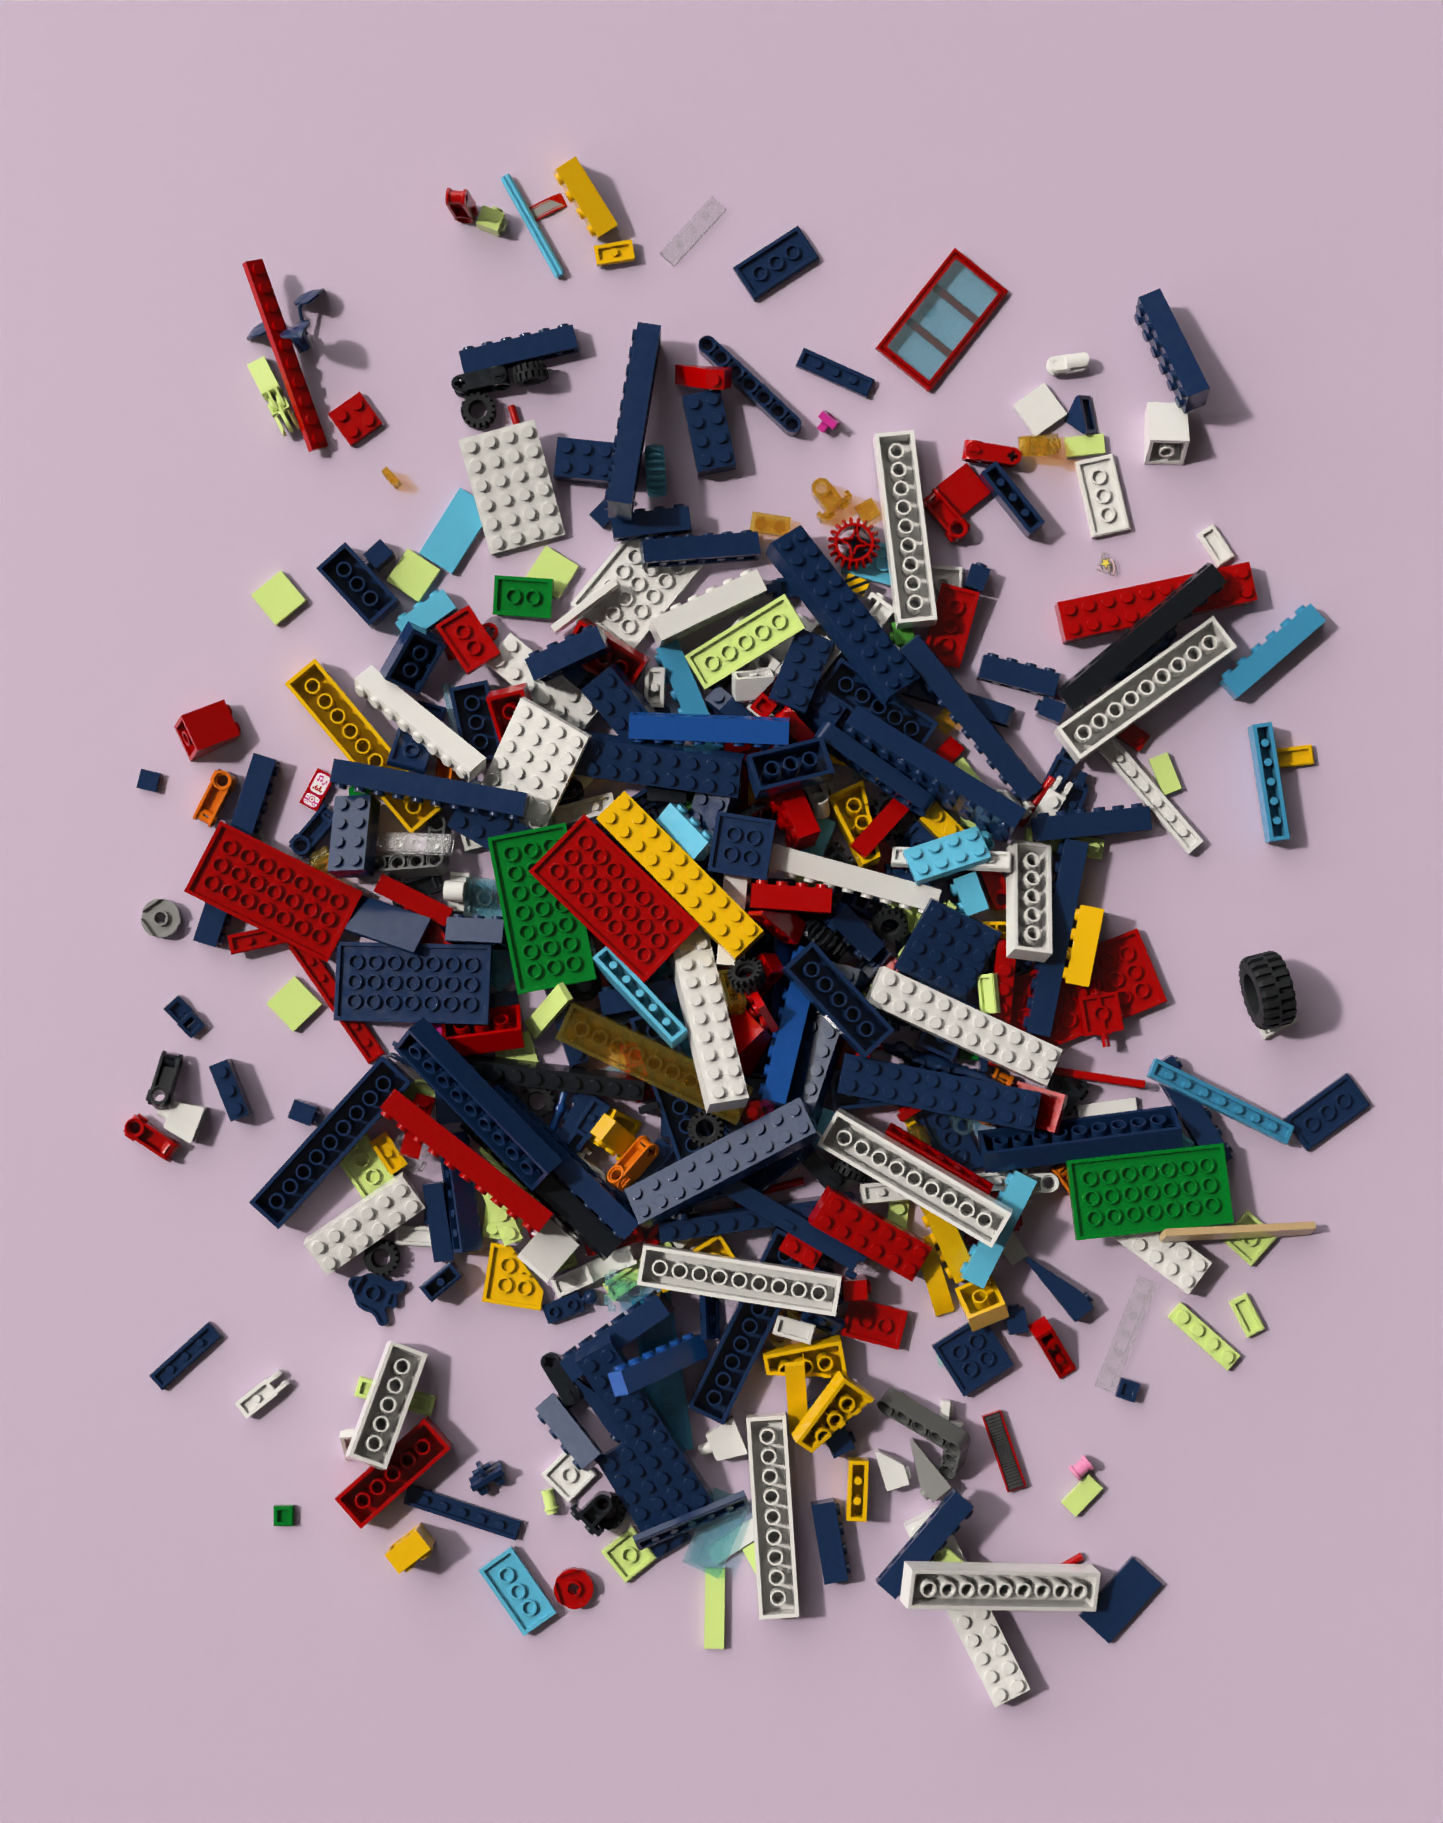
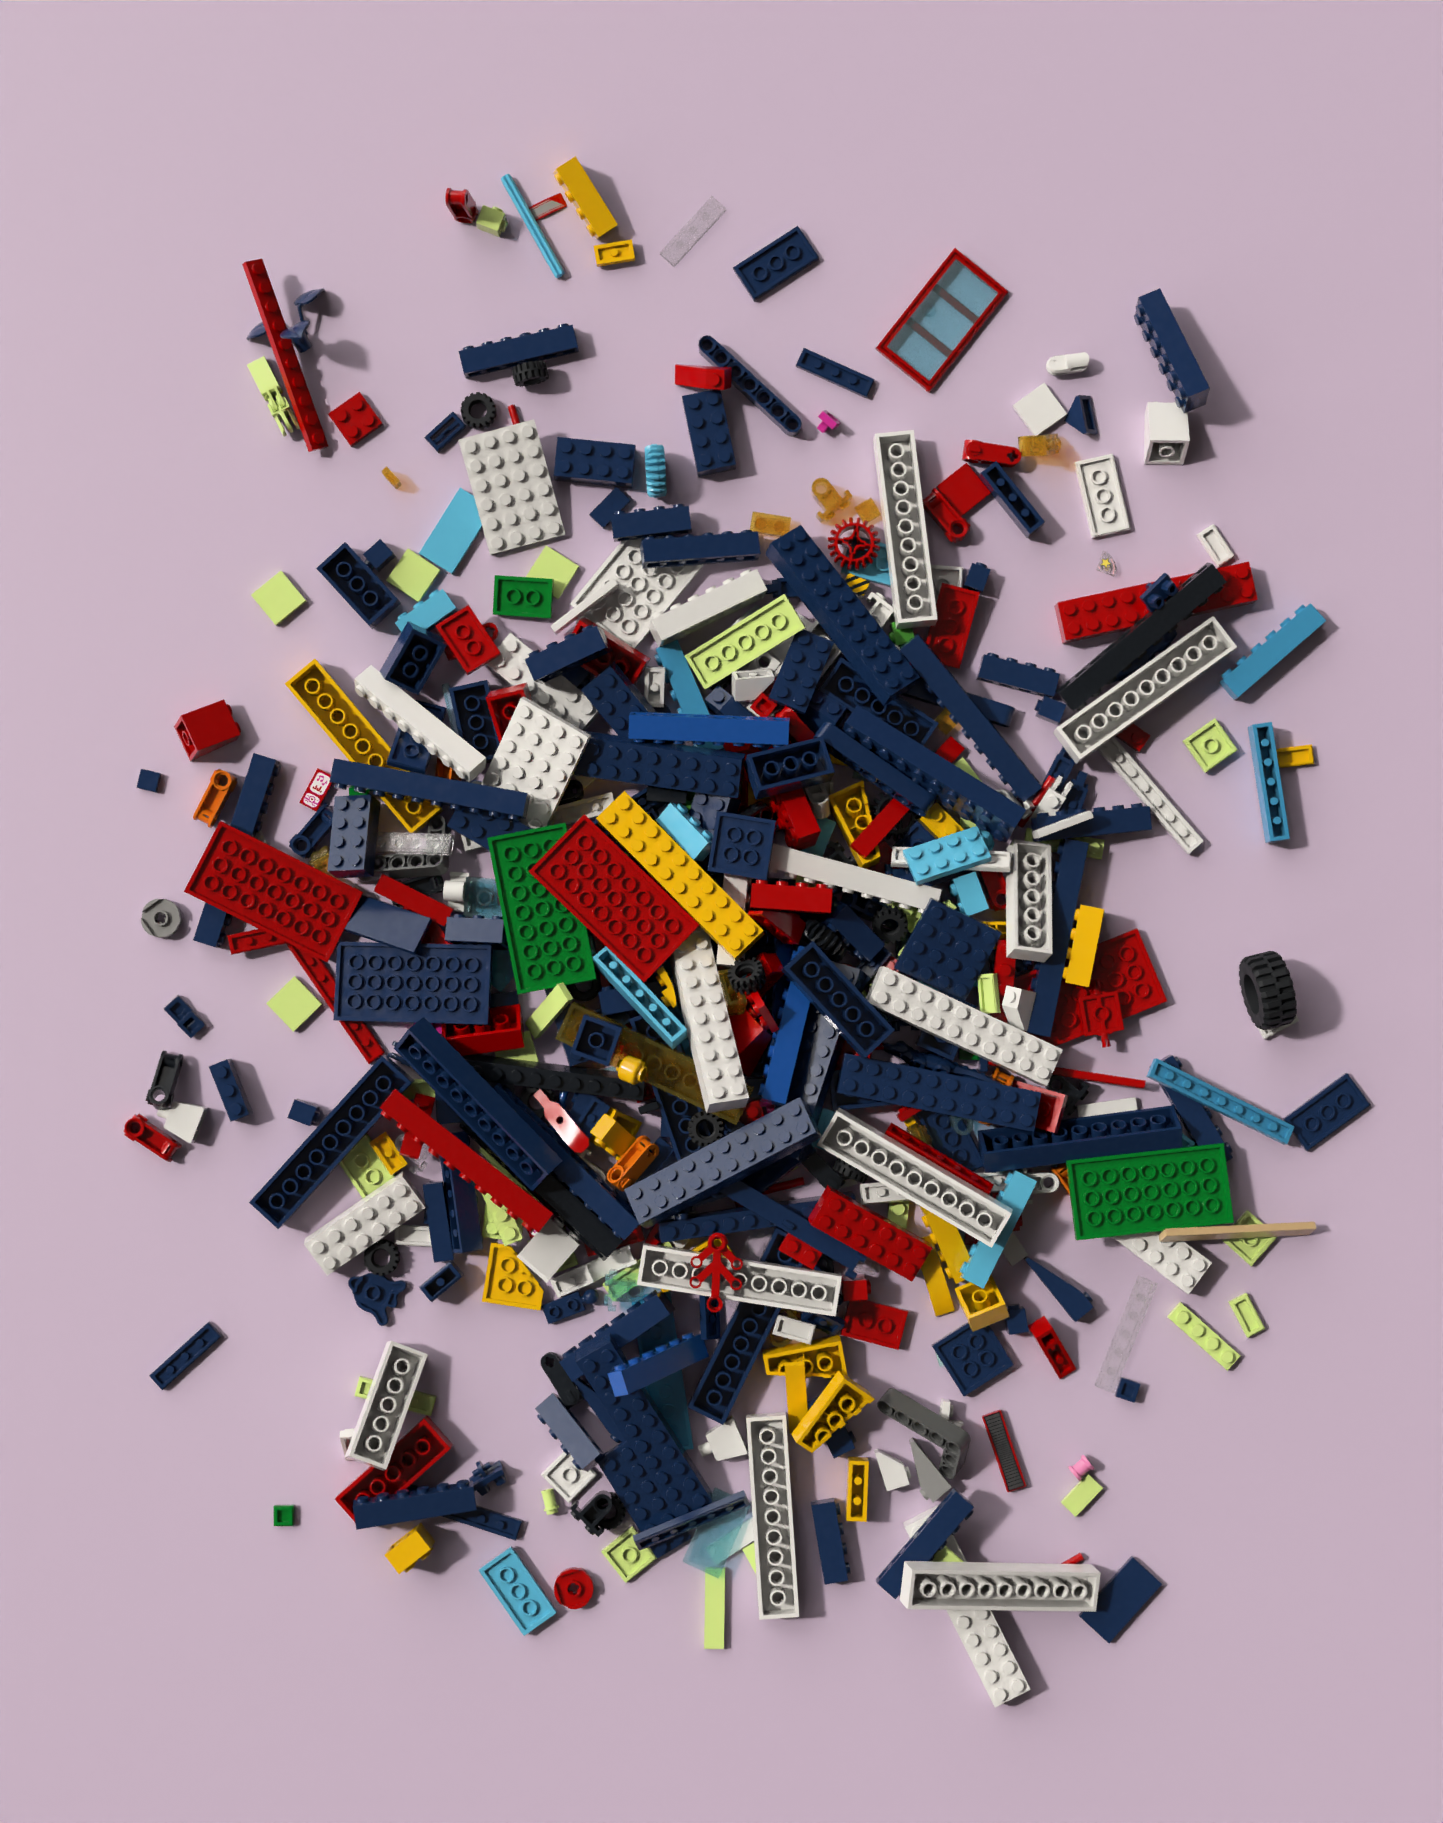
white hinge [235,1369,291,1419] -> none
black piece [451,365,511,398] -> none
dark blue brick [604,322,661,521] -> none
yellowish green tile [1064,433,1106,458] -> none
yellowish green tile [1148,752,1182,795] -> none
none -> dark blue brick [353,1480,477,1530]
none -> dark blue tile [424,412,467,453]
none -> piece [533,1089,589,1153]
none -> dark blue brick [570,1014,625,1066]
none -> yellow head [616,1055,647,1085]
none -> yellow slope [655,966,676,1008]
none -> red plant [690,1233,743,1312]
none -> white slope [1002,986,1036,1031]
none -> white tile [1032,811,1094,839]
none -> dark blue hips [1139,573,1178,612]
none -> yellowish green plate [1182,718,1237,773]

